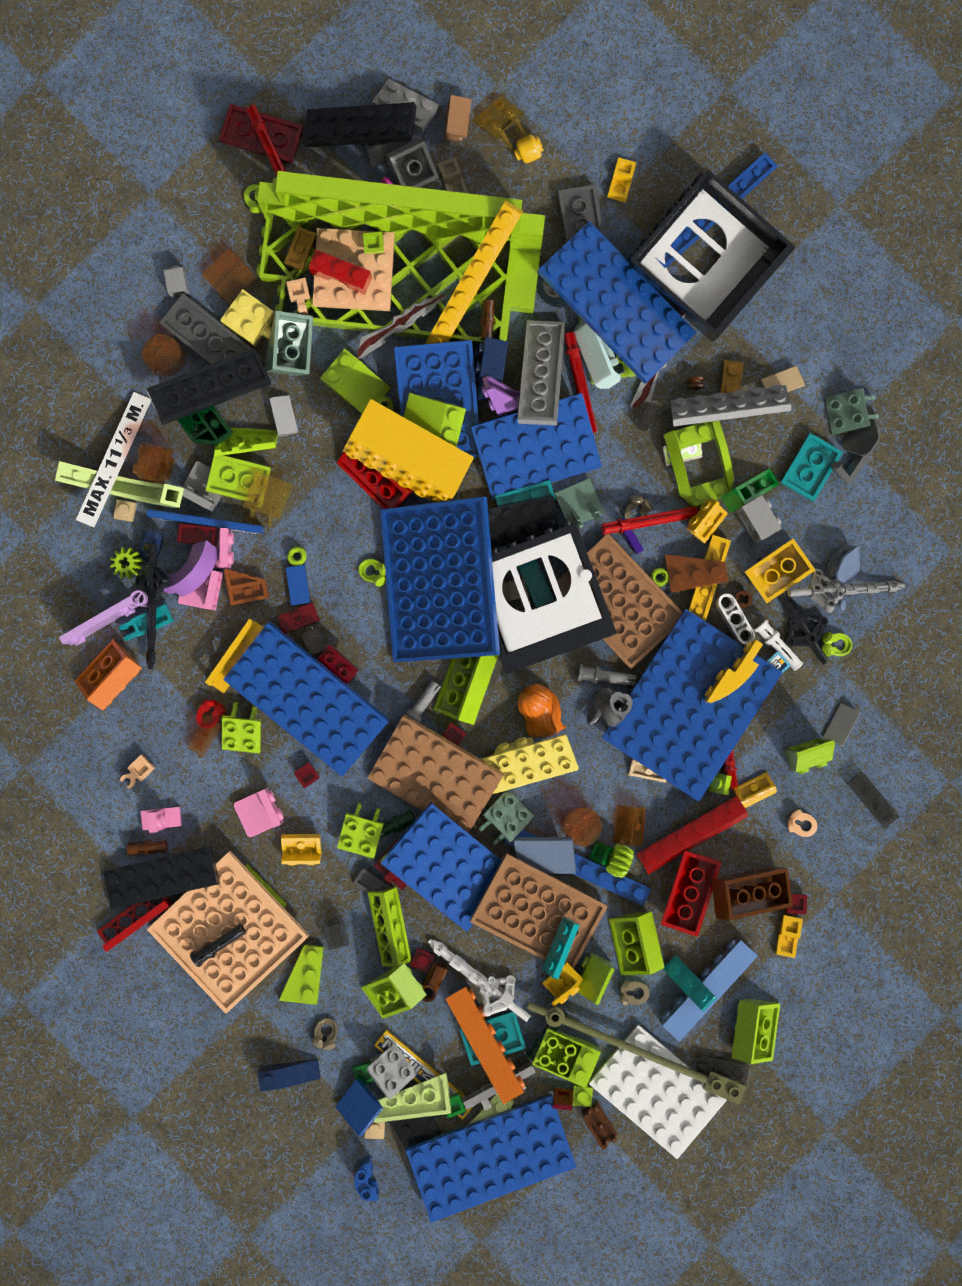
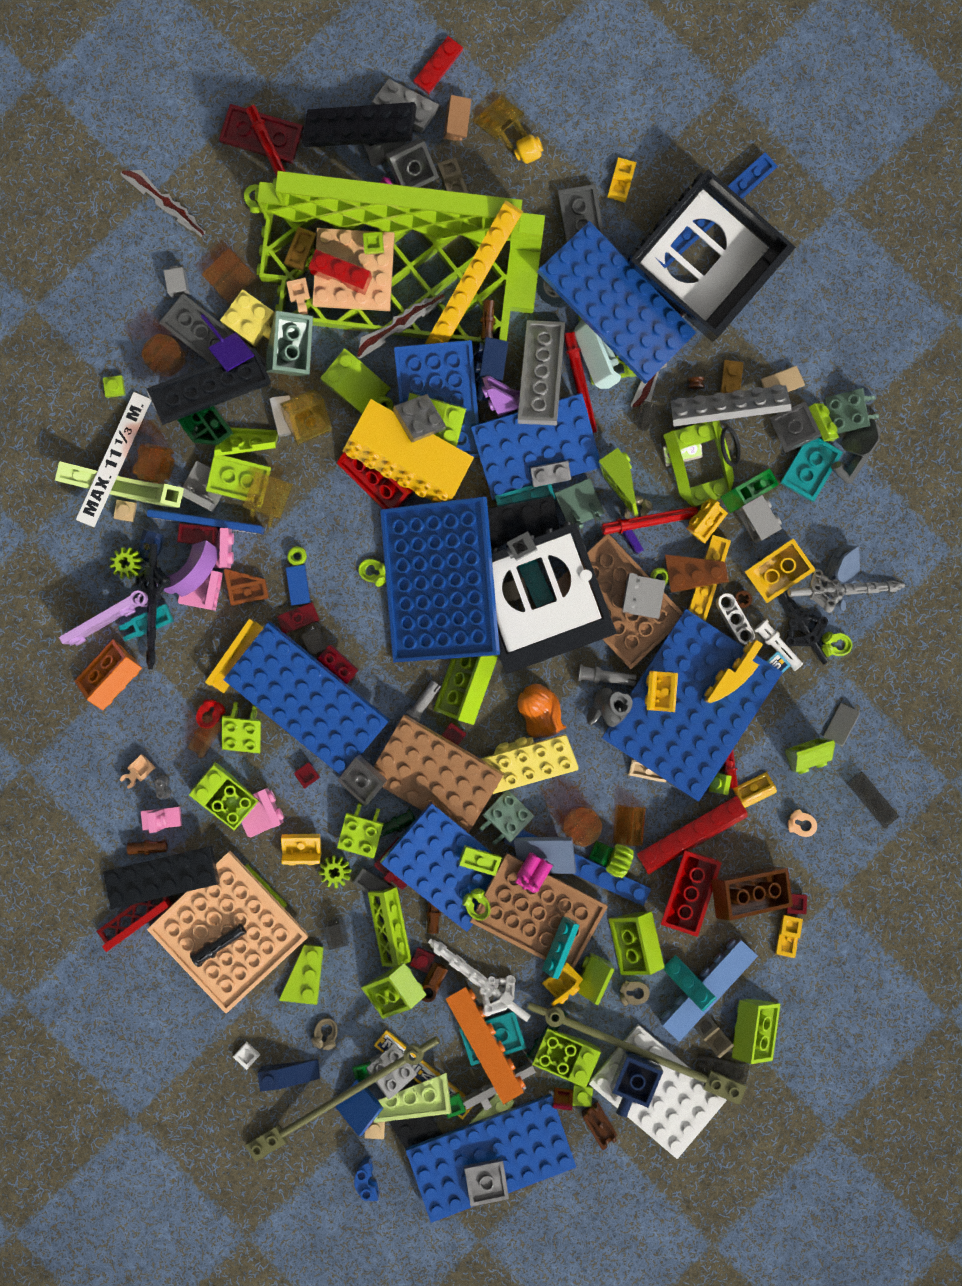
none -> lime plate [103,375,126,398]
none -> light grey sword [121,170,206,237]
none -> flat silver piece [155,775,171,799]
none -> lime slope [189,761,259,830]
none -> dark purple piece [201,314,254,371]
none -> white tile [233,1041,260,1070]
none -> olive bar [245,1036,440,1162]
none -> clear yellow slope [280,389,332,445]
none -> lime gear [319,855,352,888]
none -> flat silver plate [337,754,388,806]
none -> flat silver plate [393,394,446,442]
none -> red plate [413,36,463,95]
none -> reddish brown pin [426,902,441,934]
none -> lime plate [458,845,502,876]
none -> lime piece [462,888,491,920]
none -> flat silver plate [464,1158,509,1207]
none -> dark grey brick [506,531,538,561]
none -> dark pink piece [515,852,553,893]
none -> flat silver plate [530,460,571,487]
none -> lime slope [599,448,639,517]
none -> dark blue brick [610,1051,663,1118]
none -> light grey bracket [621,573,665,619]
none -> yellow bracket [645,671,678,712]
none -> dark tan slope [694,1013,734,1058]
none -> black tyre [720,426,741,467]
none -> flat silver plate [770,401,821,453]
none -> lime plate [808,403,839,441]

